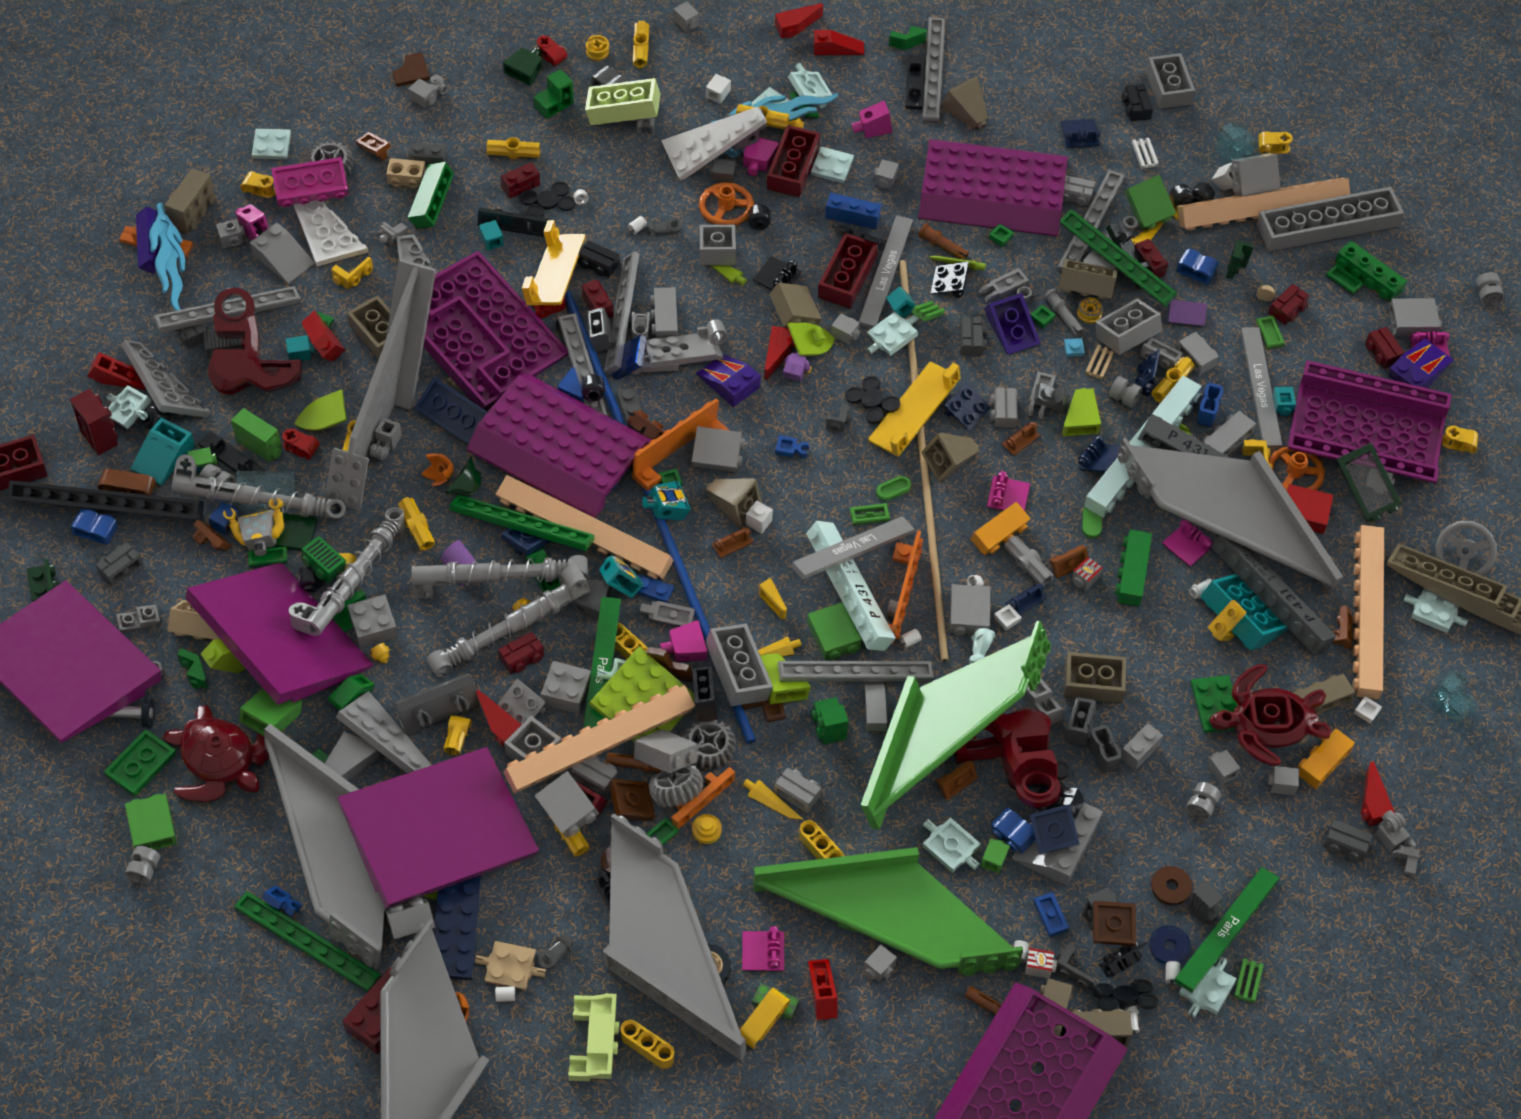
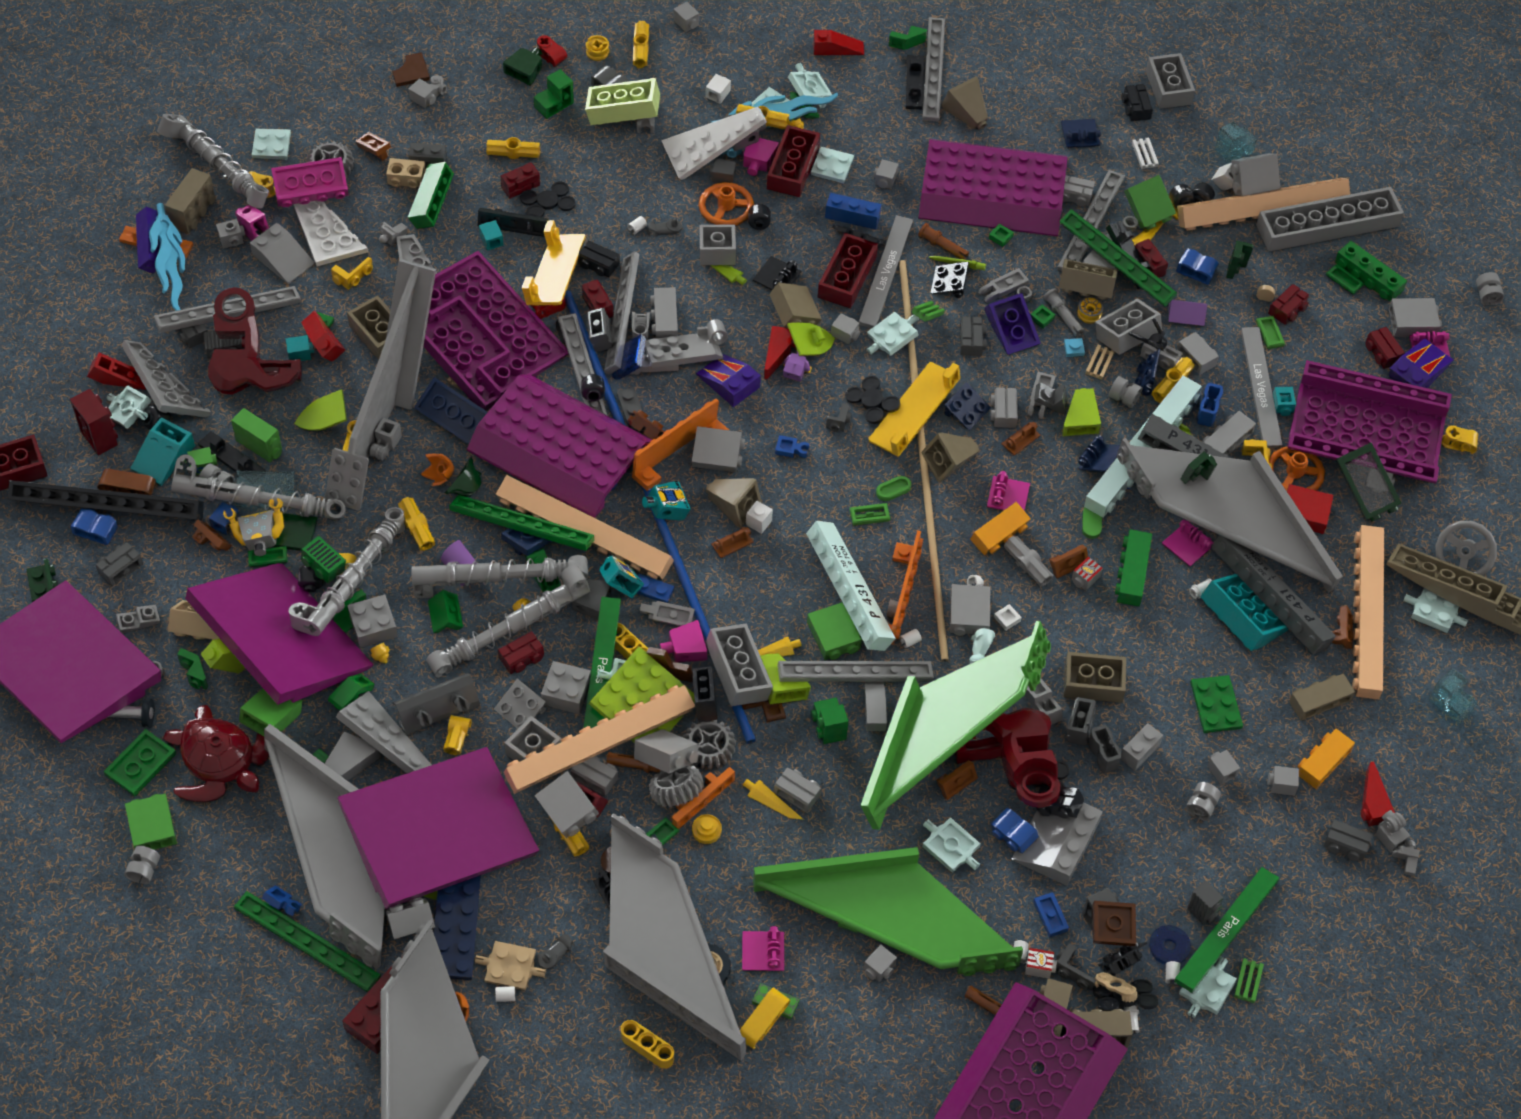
red piece [282,428,320,460] -> none
red slope [476,689,522,746] -> none
blue slope [558,367,584,403] -> none
yellowish green bracket [568,993,619,1081] -> none
white hinge [574,189,588,205] -> none
reddish brown tile [609,778,655,821] -> none
green plate [659,468,682,487] -> none
yellow slope [759,578,787,620] -> none
red slope [775,3,824,38] -> none
light grey tile [791,516,914,579] -> none
yellow beam [799,820,844,860] -> none
red slope [808,959,838,1020] -> none
dark pink torso [851,101,893,138] -> none
teal brick [886,286,916,319] -> none
bright green brick [981,839,1010,874] -> none
dark blue hinge [1005,583,1047,615] -> none
dark blue hinge [1030,804,1080,855] -> none
reddish brown tile [1151,866,1192,905] -> none
yellow bracket [1207,600,1246,641] -> none
dark red animal [1209,664,1332,766] -> none
yellow piece [1258,131,1293,154] -> none
white plate [1354,696,1382,724] -> none
none -> light grey piece [157,114,269,209]
none -> green panel [428,590,463,633]
none -> tan piece [1095,973,1137,1002]
none -> black plant [1129,318,1167,351]
none -> dark green bracket [1181,451,1217,484]

